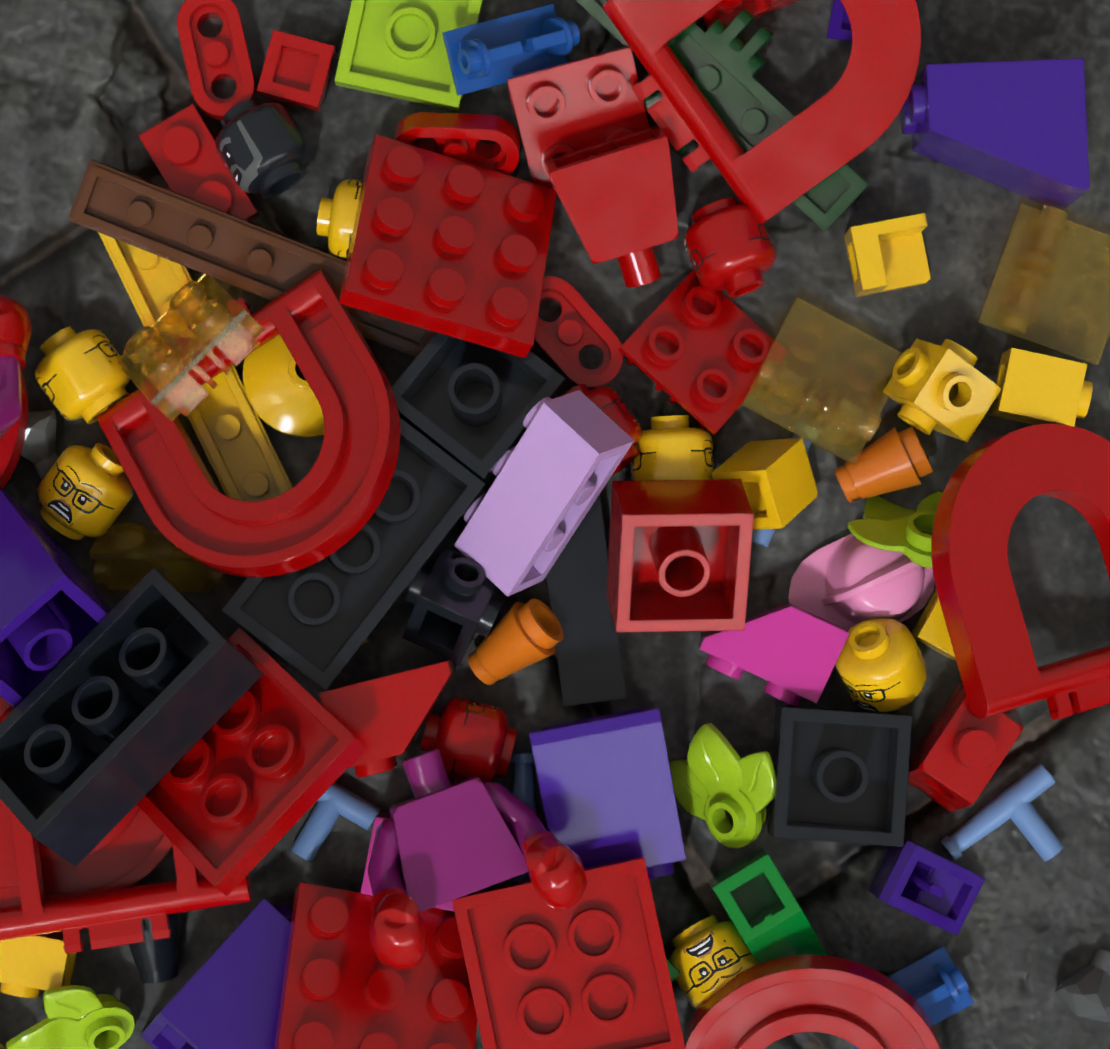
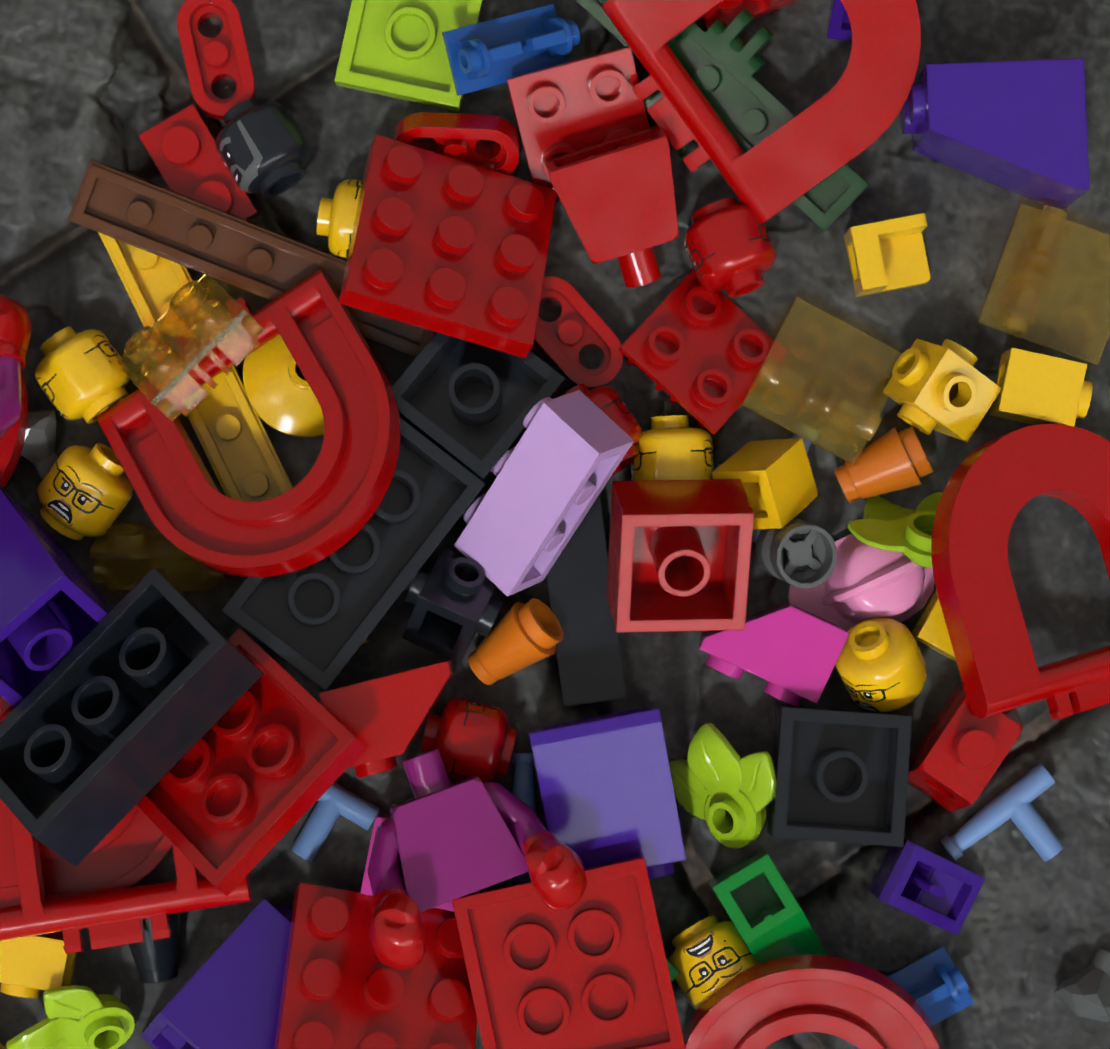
red plate [257,30,336,112] -> none
none -> dark grey wheel [755,517,837,588]

